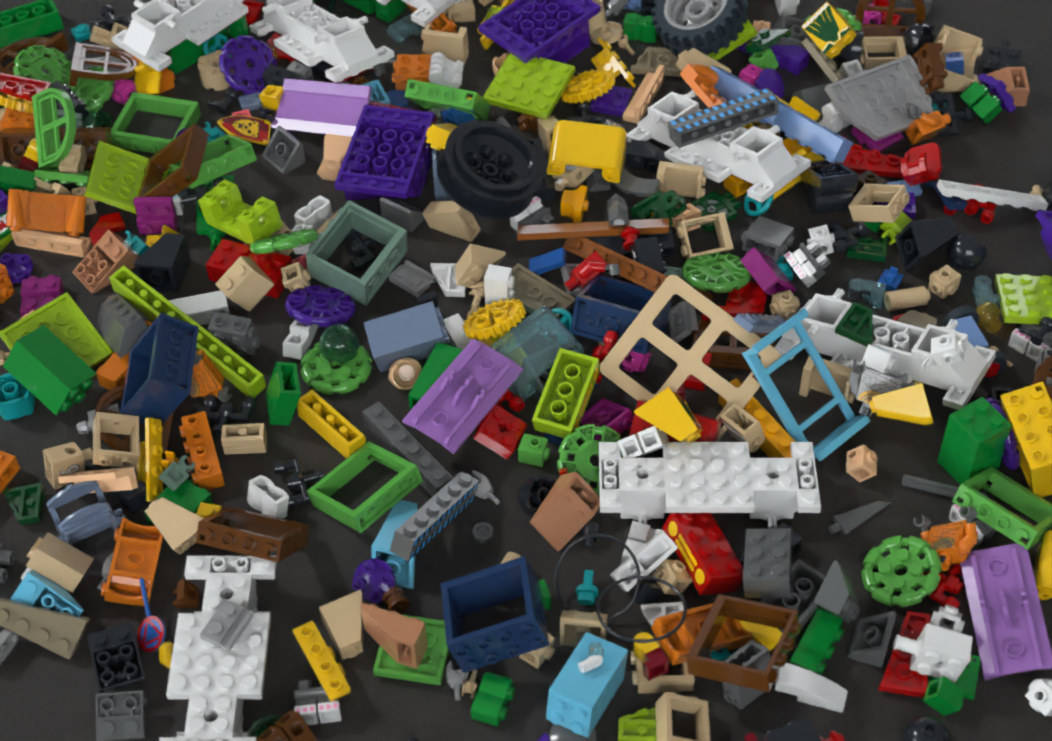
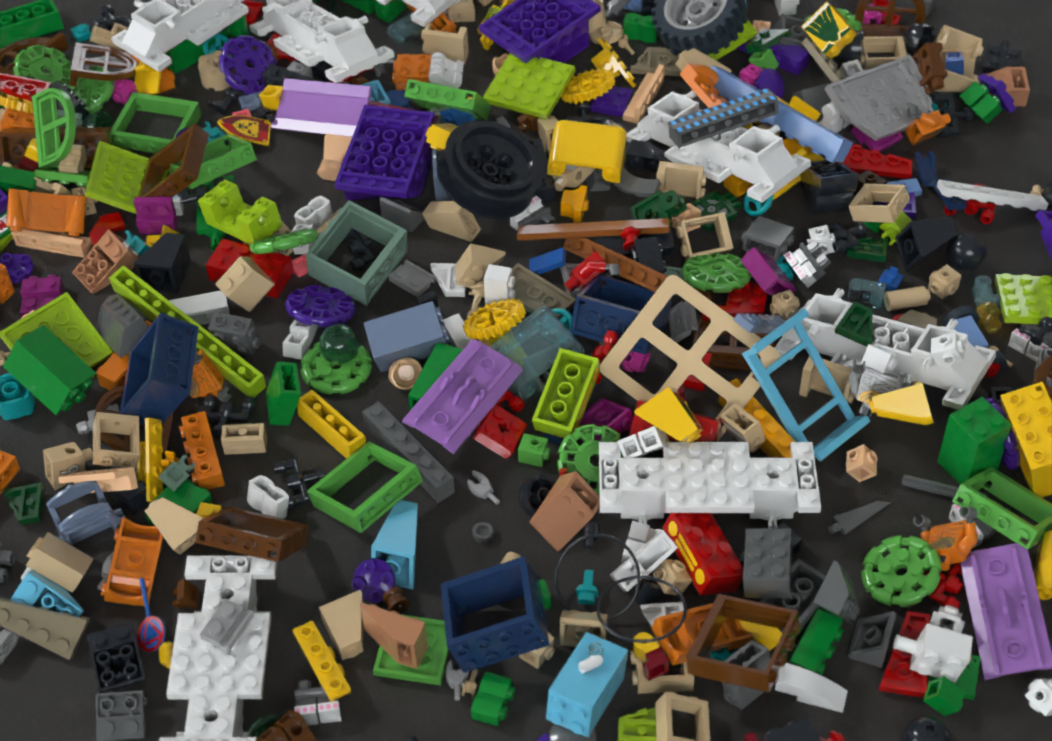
dark grey slope [262,125,305,174] -> none
tan brick [281,262,311,292] -> none
dark grey brick [390,471,479,561] -> none
dark grey brick [607,194,629,226] -> none
red piece [901,143,942,186] -> none

